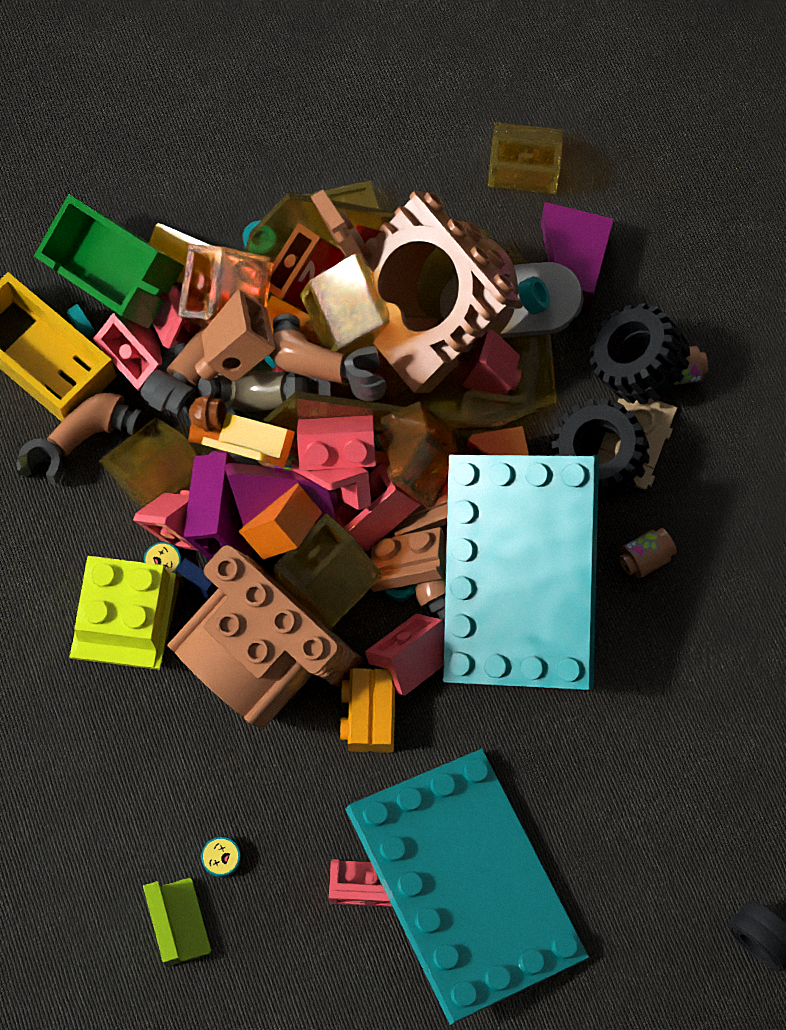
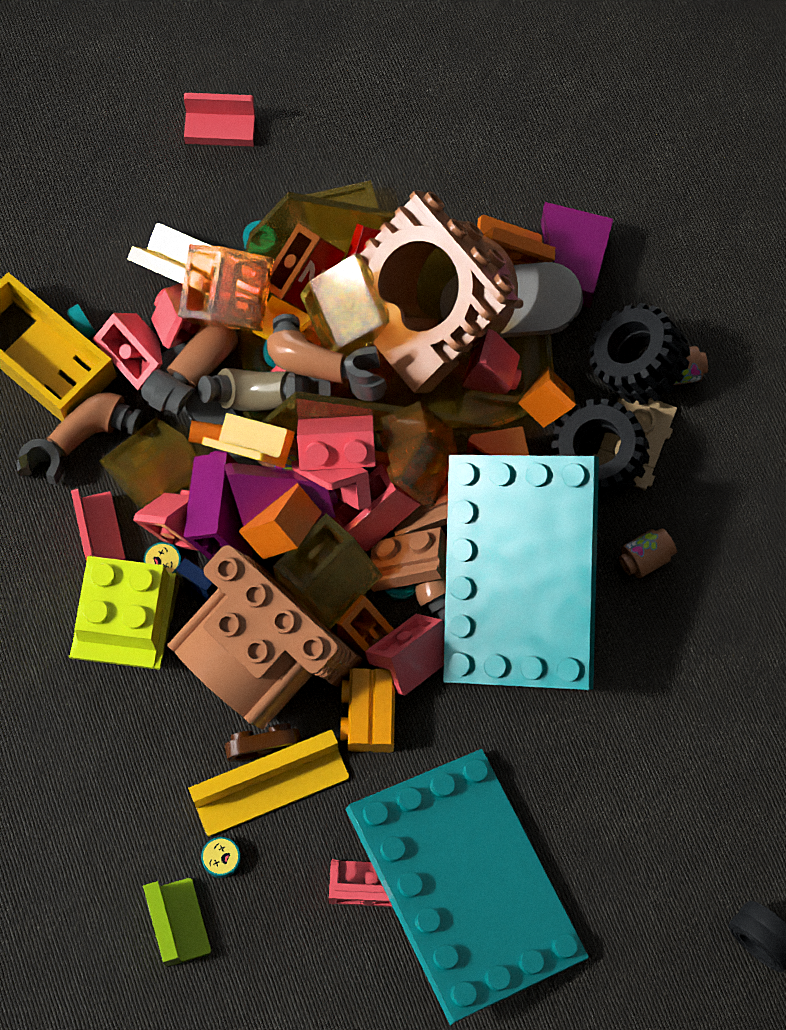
green piece [34,194,185,329] -> none
dark orange plate [189,394,226,432] -> none
nougat torso [195,289,275,381] -> none
nougat plate [311,190,367,270] -> none
clear yellow slope [487,122,563,194] -> none
teal tile [518,276,550,315] -> none
none -> coral panel [71,489,127,561]
none -> coral panel [184,93,256,147]
none -> yellow panel [188,729,349,837]
none -> reddish brown plate [224,723,302,762]
none -> orange slope [337,595,394,669]
none -> orange panel [477,214,556,265]
none -> orange slope [518,366,576,428]

